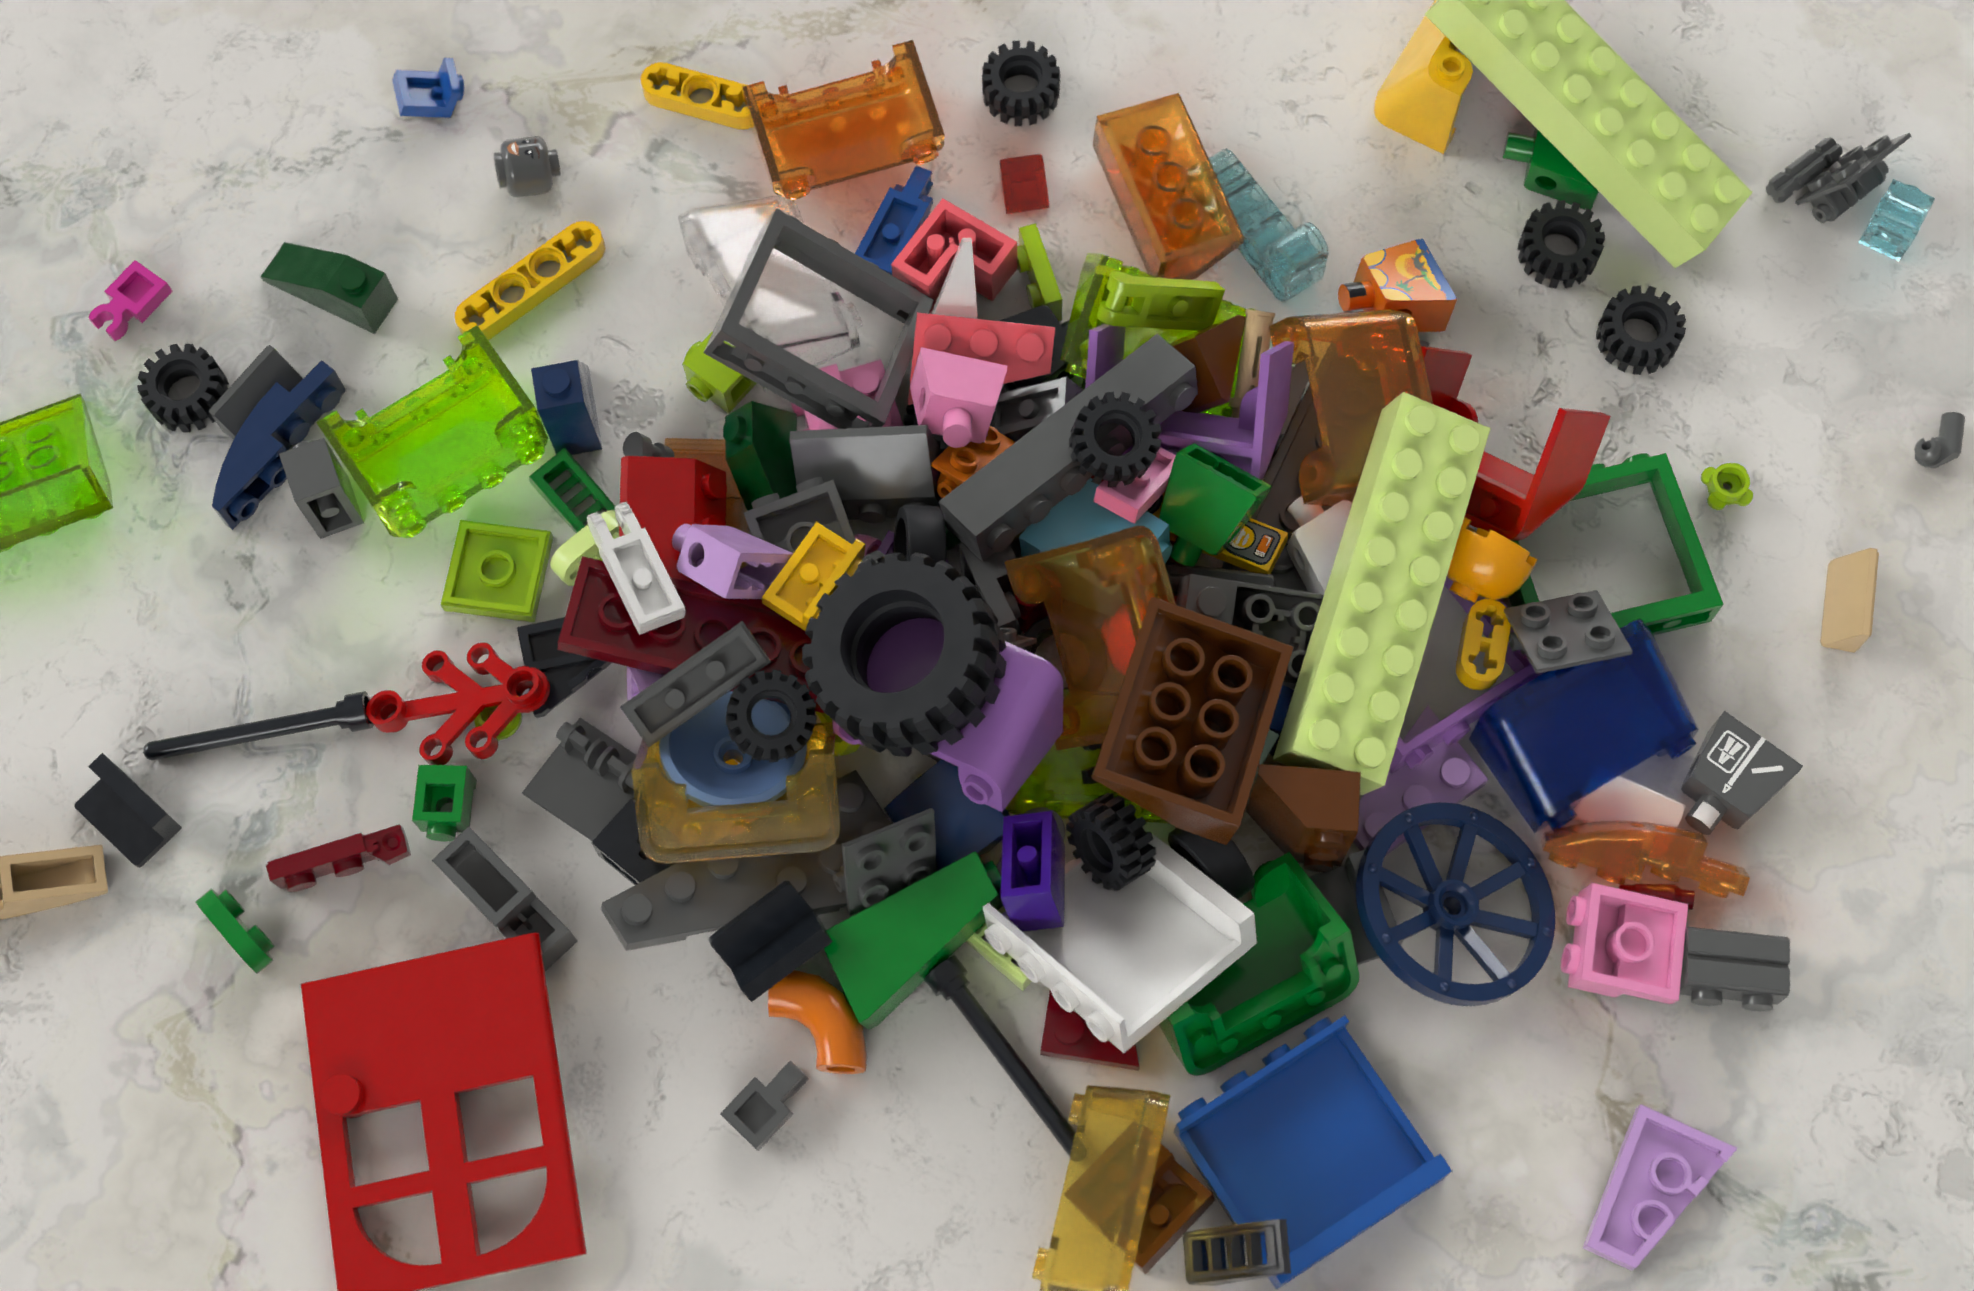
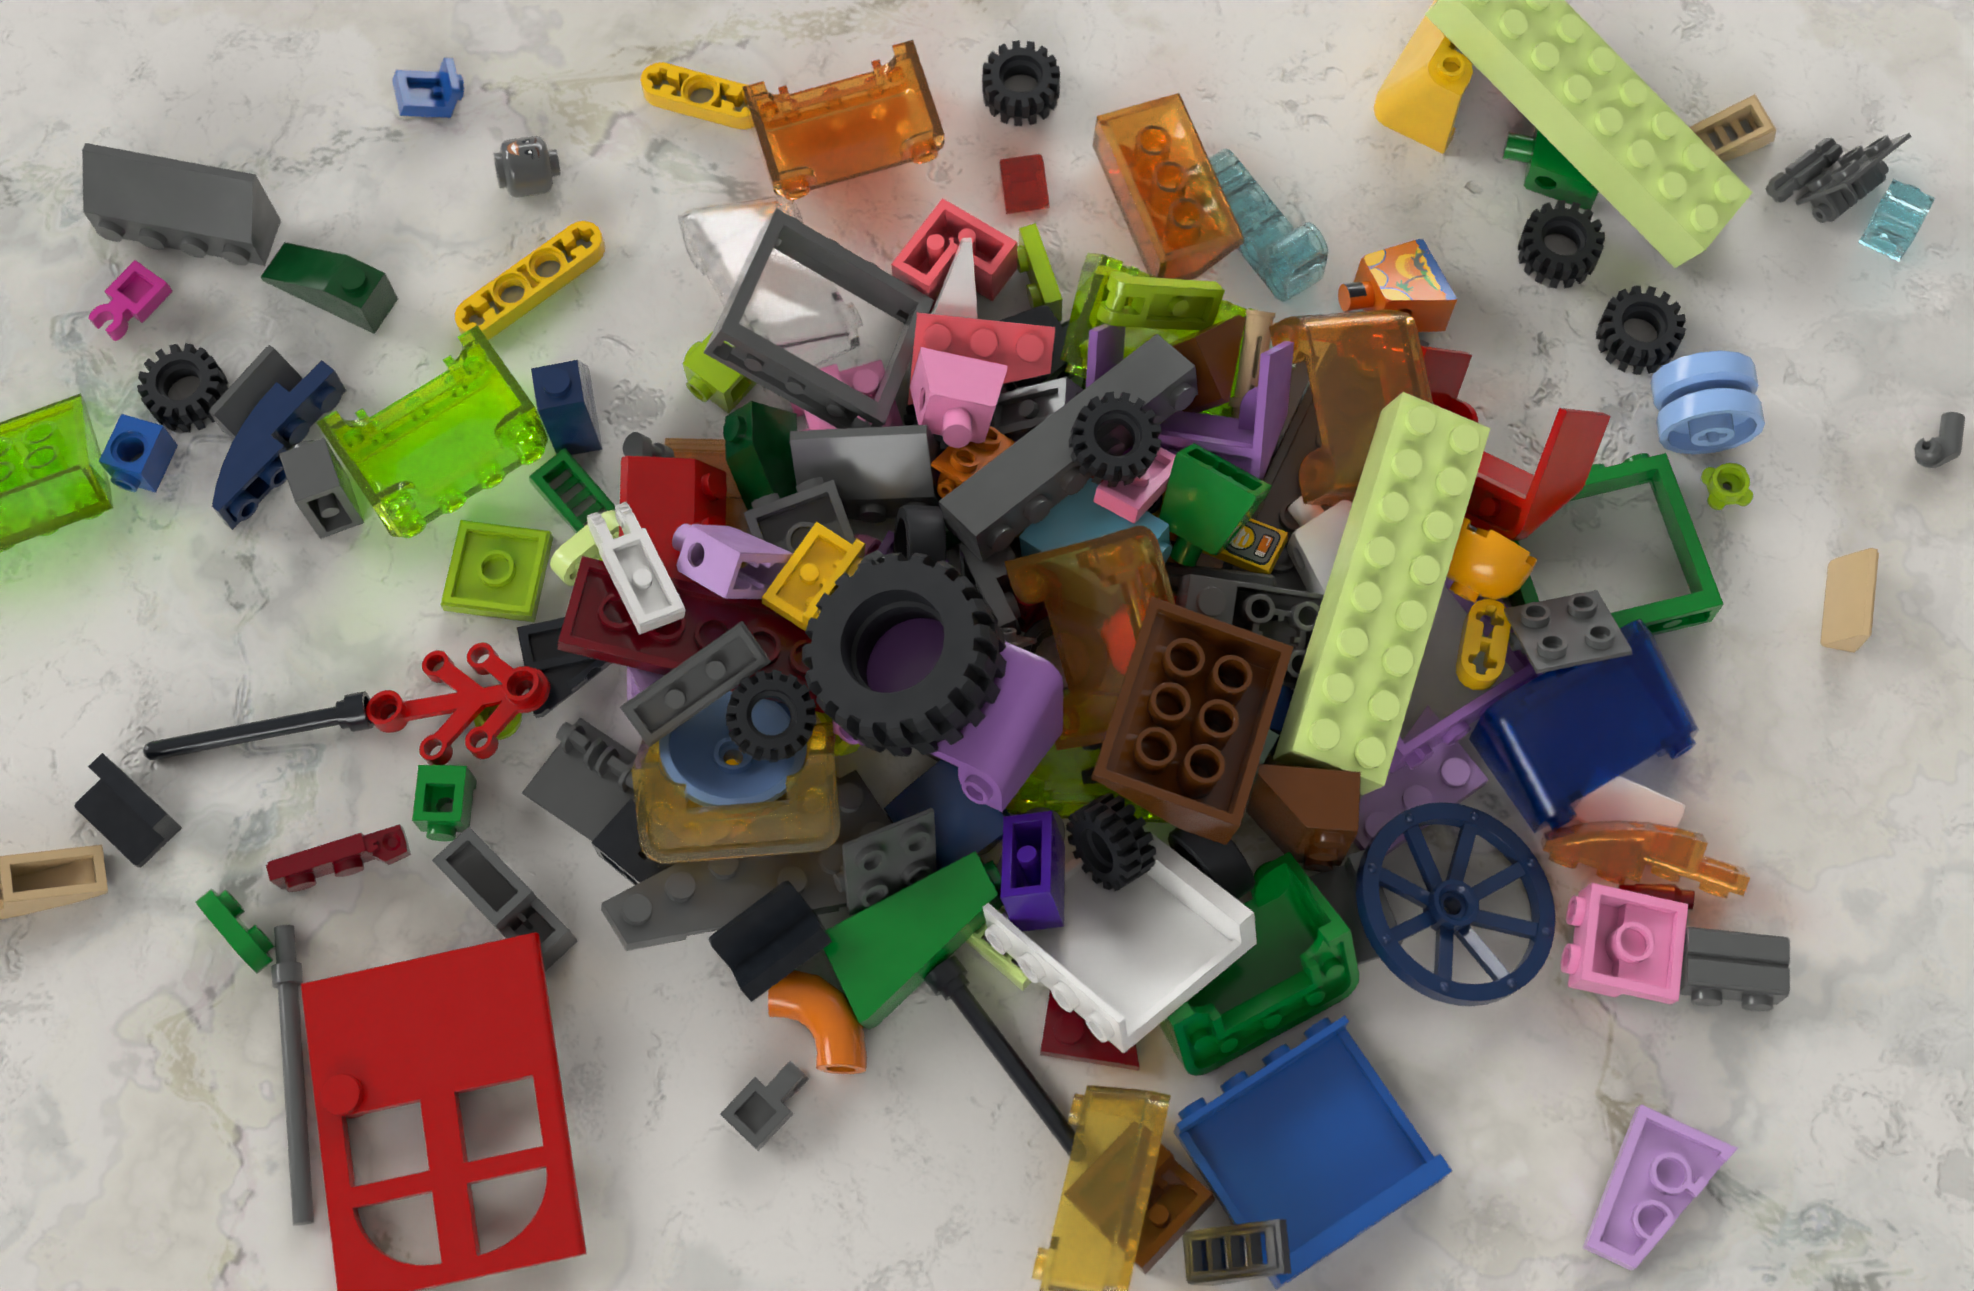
blue hinge [855,165,933,275] -> none
dark grey torso [1681,711,1803,835] -> none
none -> dark grey slope [82,143,281,266]
none -> blue brick [98,414,178,493]
none -> dark grey bar [271,925,314,1226]
none -> light blue wheel [1651,351,1765,455]
none -> tan slope [1689,94,1776,163]

